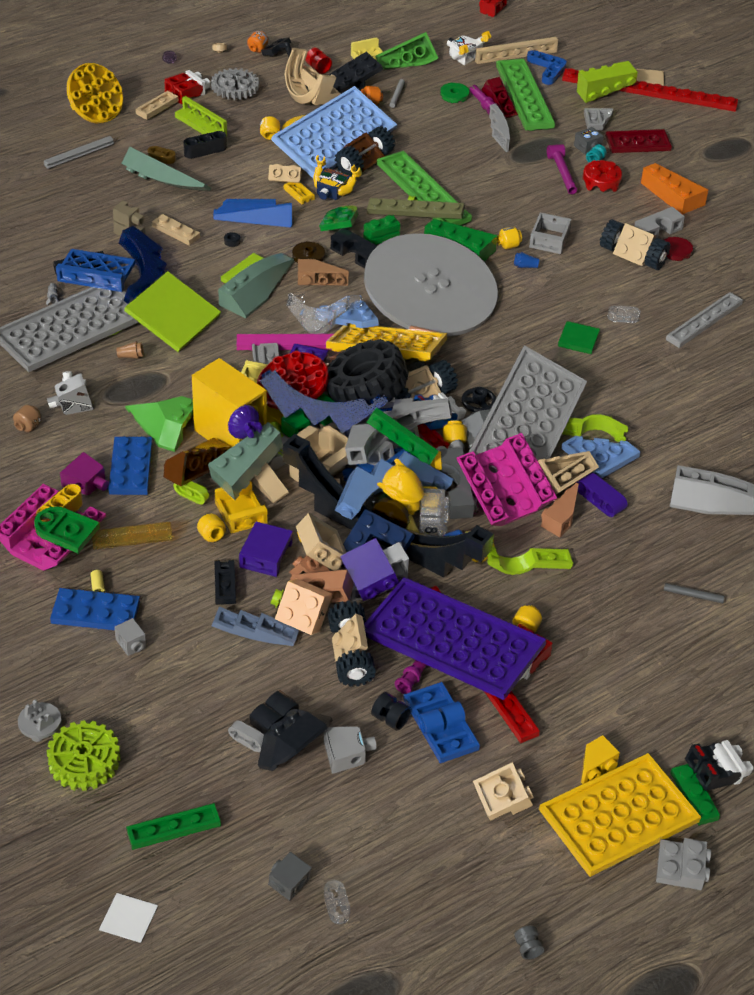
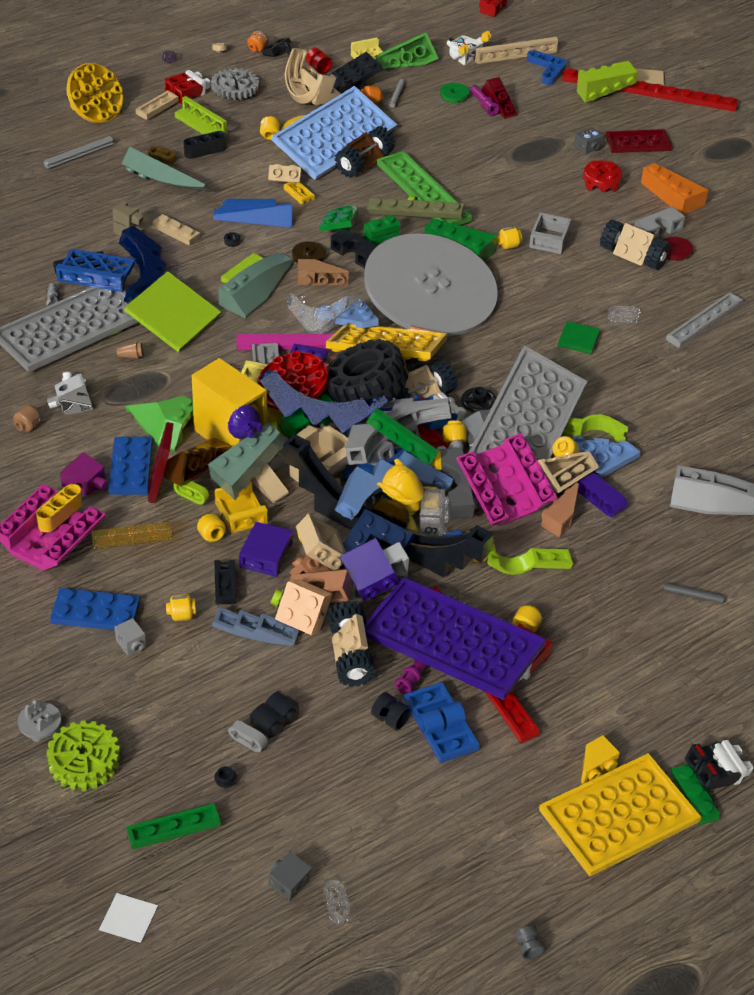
green plate [34,507,100,554] -> none
light yellow piece [90,570,105,593] -> none
black wedge [258,709,333,771] -> none
torso [313,155,362,200] -> none
light grey torso [324,727,376,774] -> none
tan plate [473,762,534,821] -> none
light grey slope [489,104,510,152] -> none
bright green plate [496,59,555,131] -> none
blue cone [514,252,539,268] -> none
magenta piece [547,144,577,194] -> none
light grey wing [584,108,613,130] -> none
teal wheel [586,144,607,163] -> none
light grey plate [656,838,711,890] -> none
none -> dark red tile [148,422,174,503]
none -> yellow head [166,594,196,621]
none -> black plate [214,766,237,788]
none -> yellow head [553,436,580,457]

